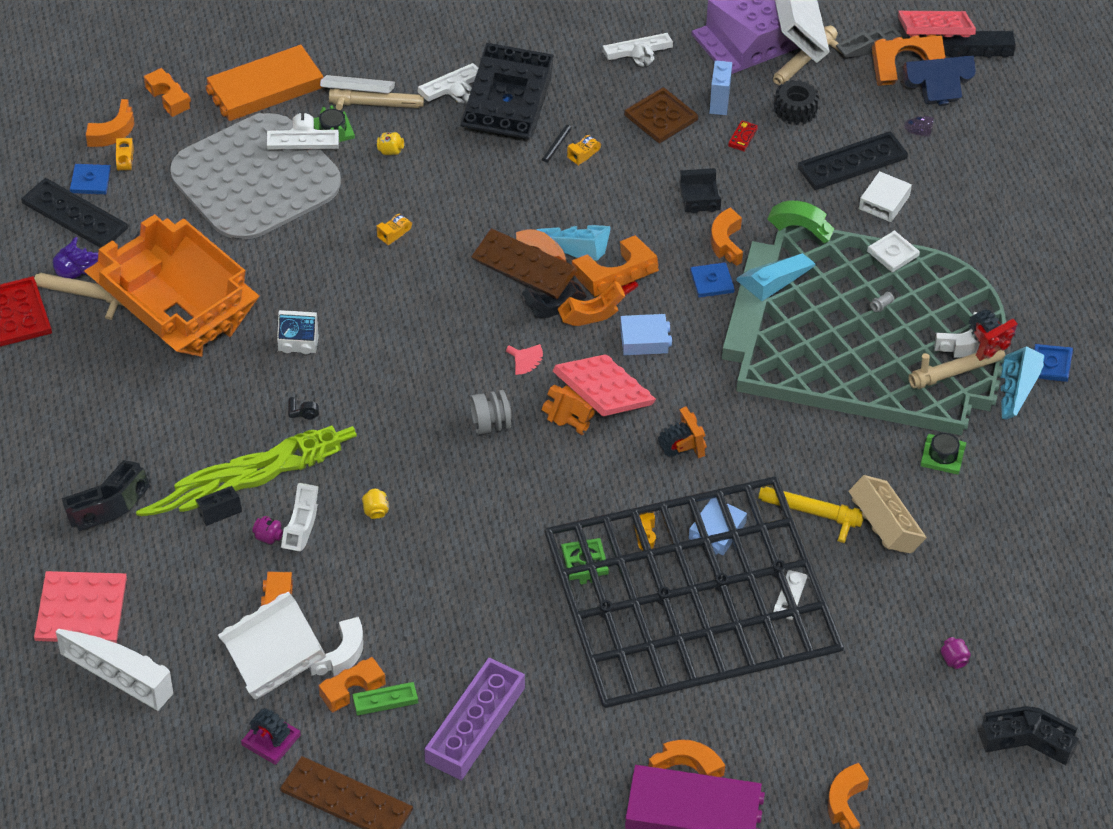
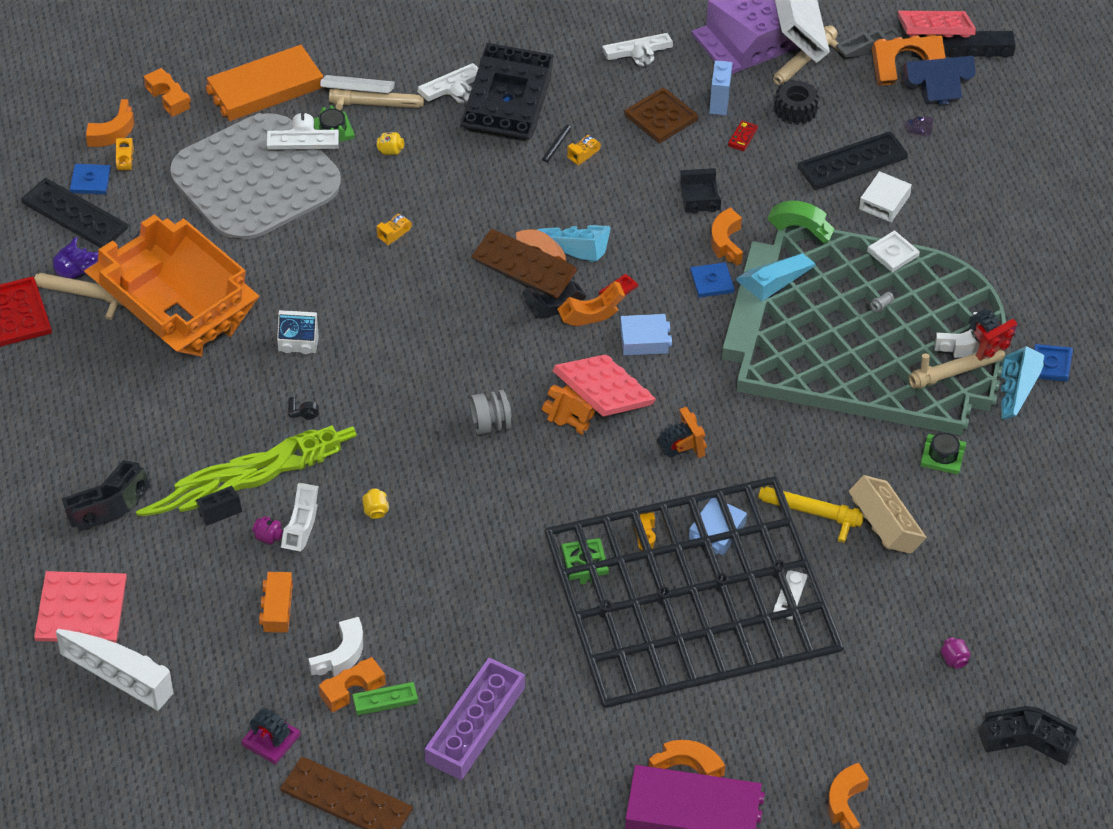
white panel [218,592,327,699] -> none
coral hand [506,344,543,375] -> none
orange arch [572,235,659,297] -> none

